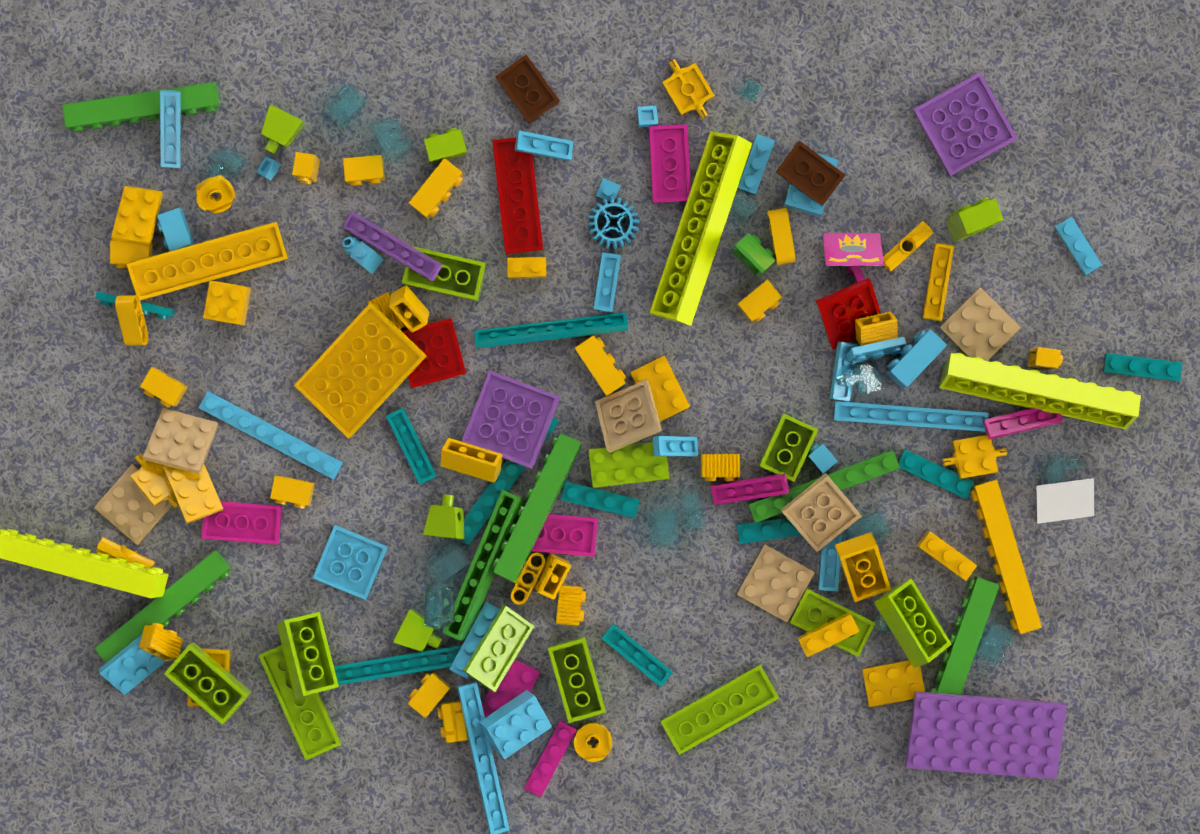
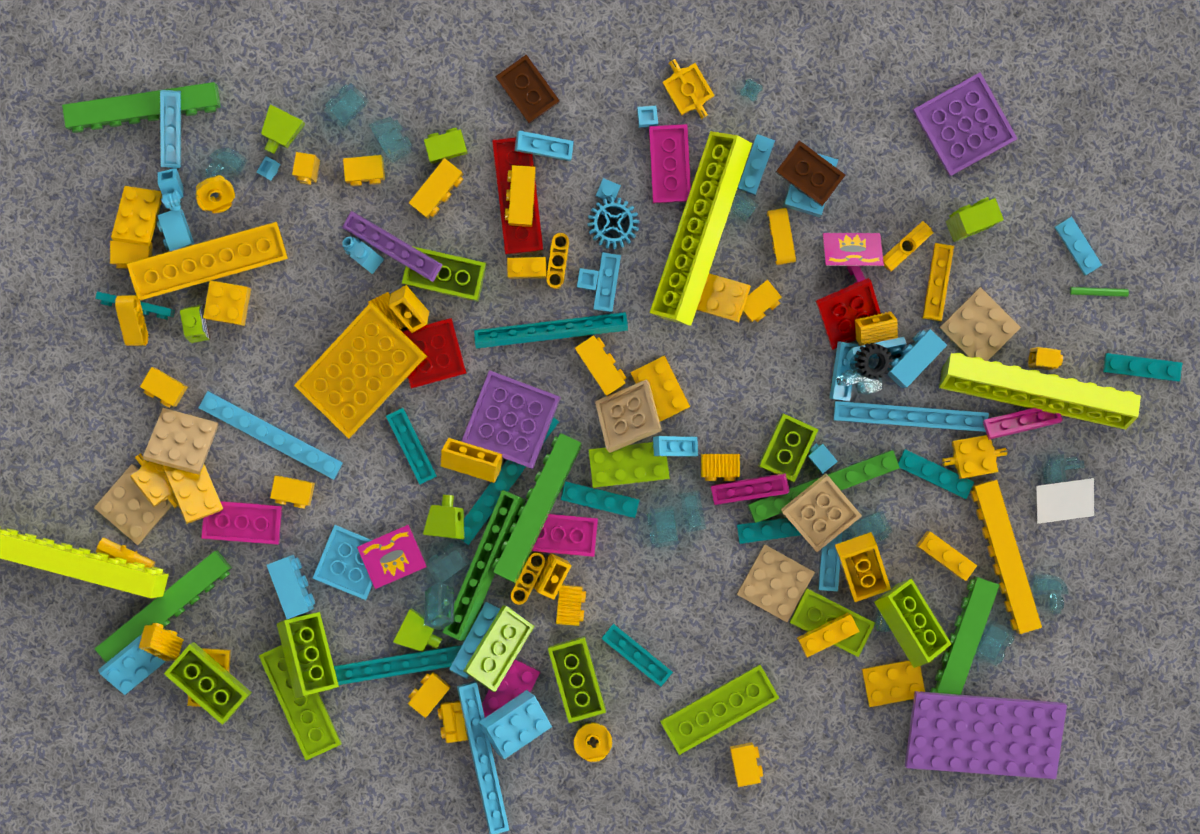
dark pink plate [524,720,577,798] -> none
bright green slope [731,233,776,278] -> none
none -> medium azure brick [158,168,184,211]
none -> lime torso [180,304,210,343]
none -> medium azure brick [267,555,315,619]
none -> dark pink sticker [357,524,427,589]
none -> yellow brick [505,165,536,227]
none -> yellow beam [547,233,569,289]
none -> medium azure plate [577,268,599,291]
none -> yellow plate [697,273,751,323]
none -> yellow brick [730,742,763,787]
none -> black tyre [854,343,893,380]
none -> clear light blue brick [1034,574,1069,614]
none -> bright green bar [1070,287,1129,297]

